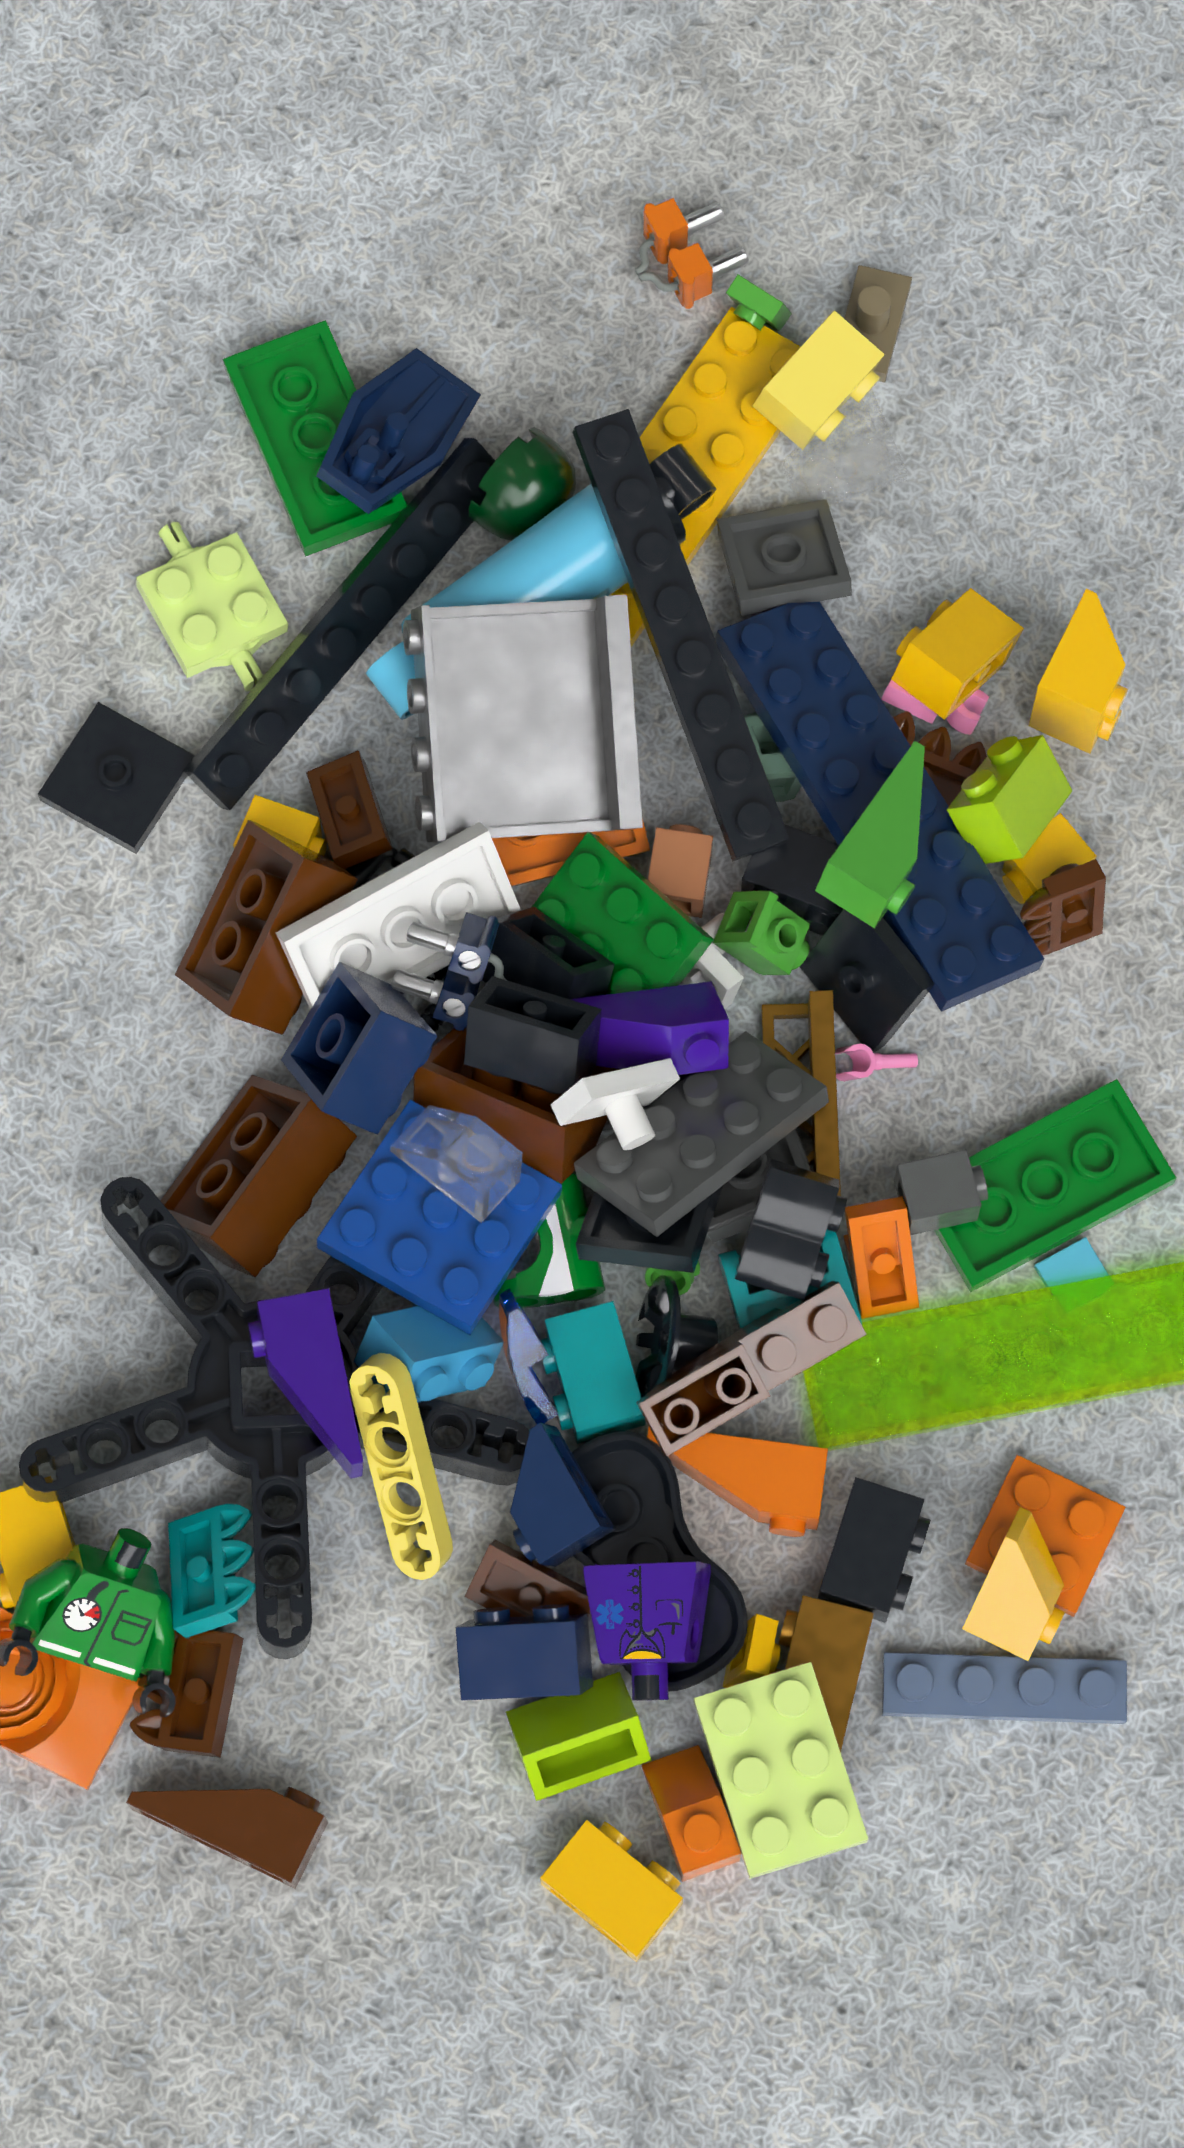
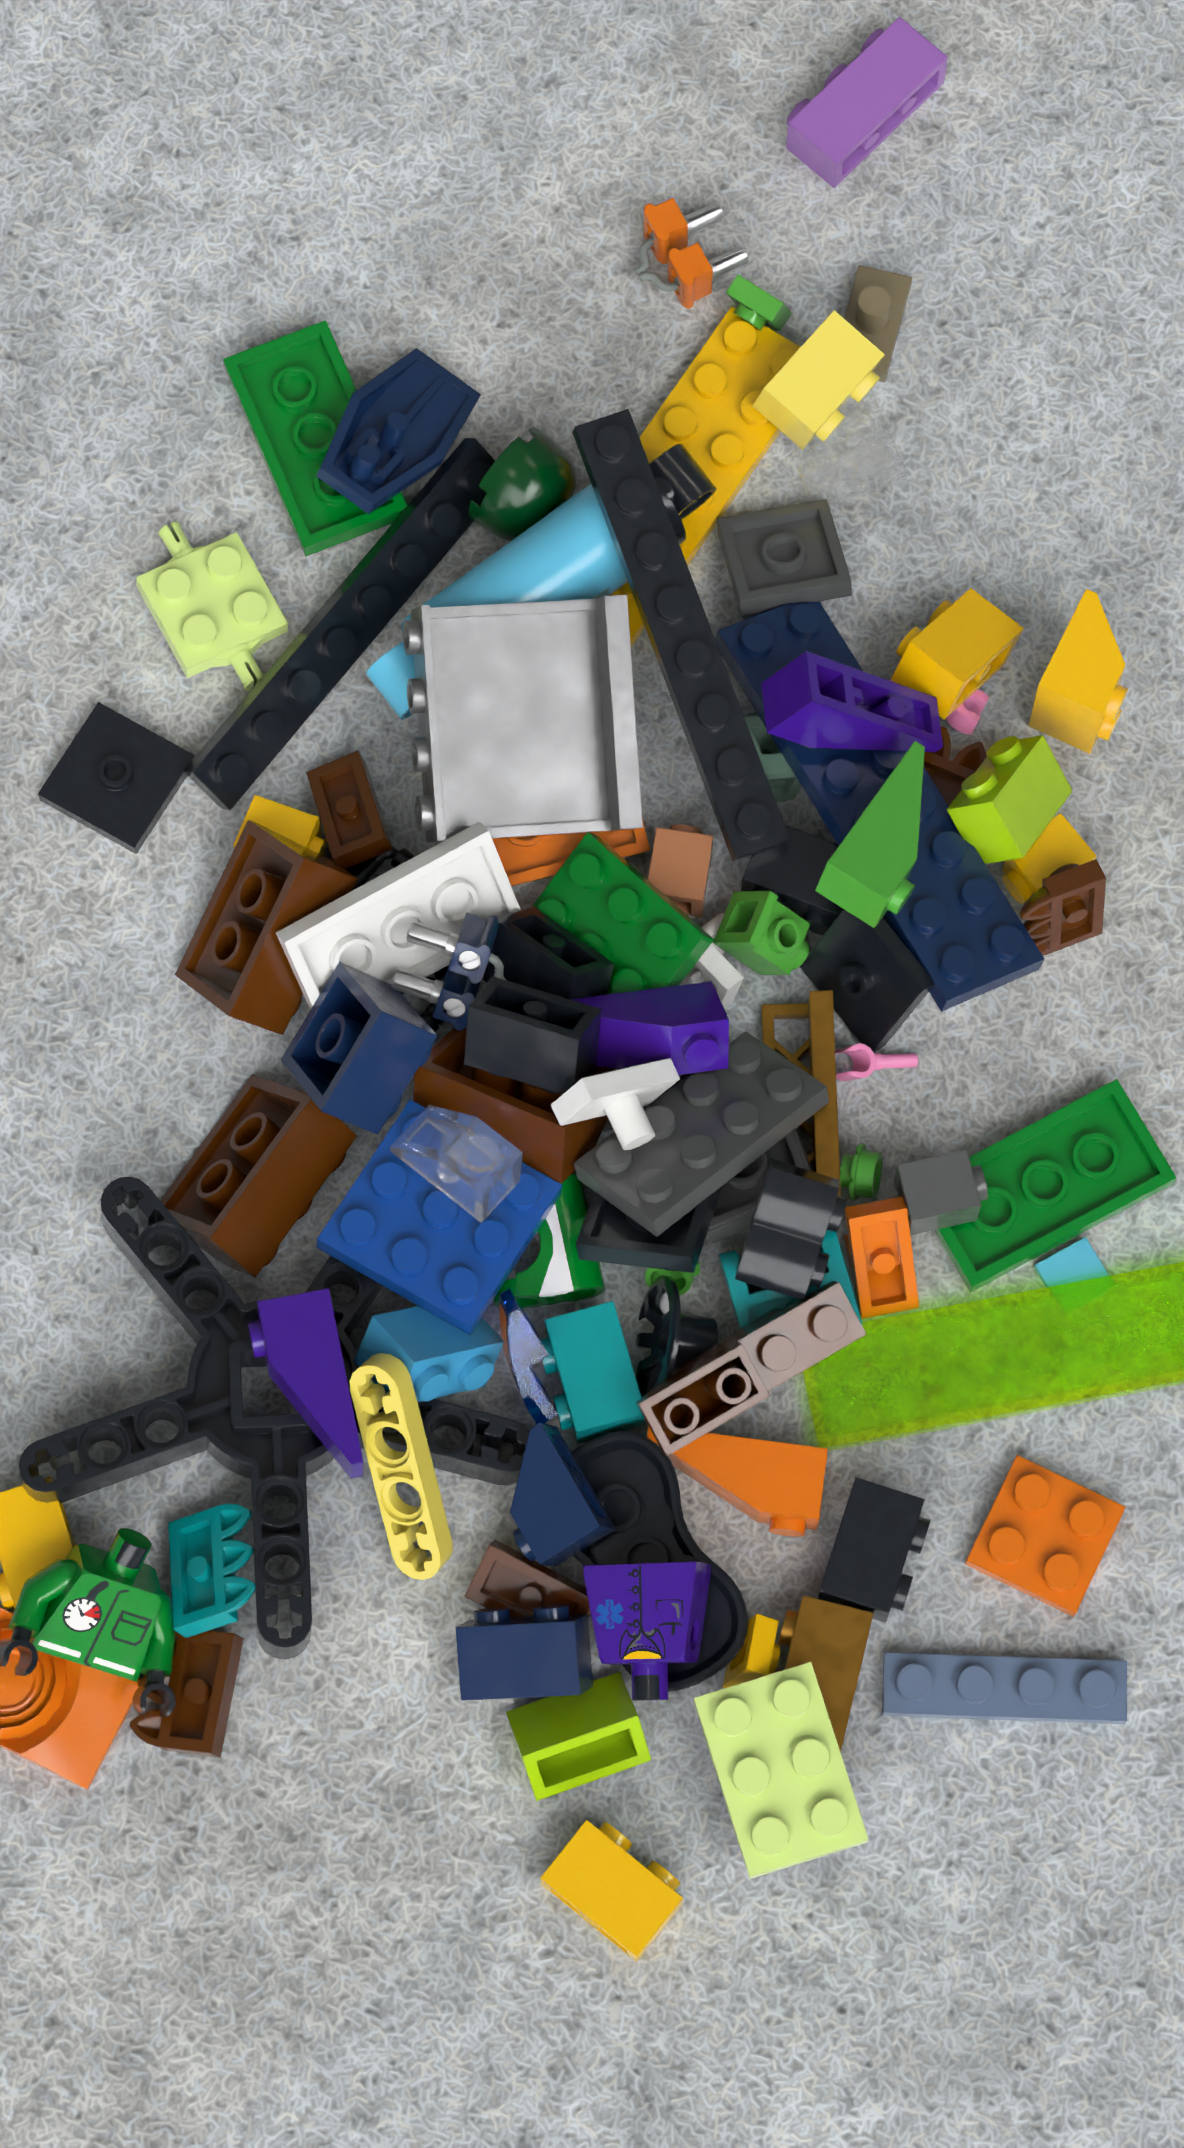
reddish brown slope [126,1787,328,1889] -> none
orange slope [641,1745,741,1882] -> none
yellow slope [962,1507,1065,1661] -> none
none -> dark purple slope [761,651,943,752]
none -> medium lavender brick [786,17,948,188]
none -> bright green plate [840,1143,883,1201]

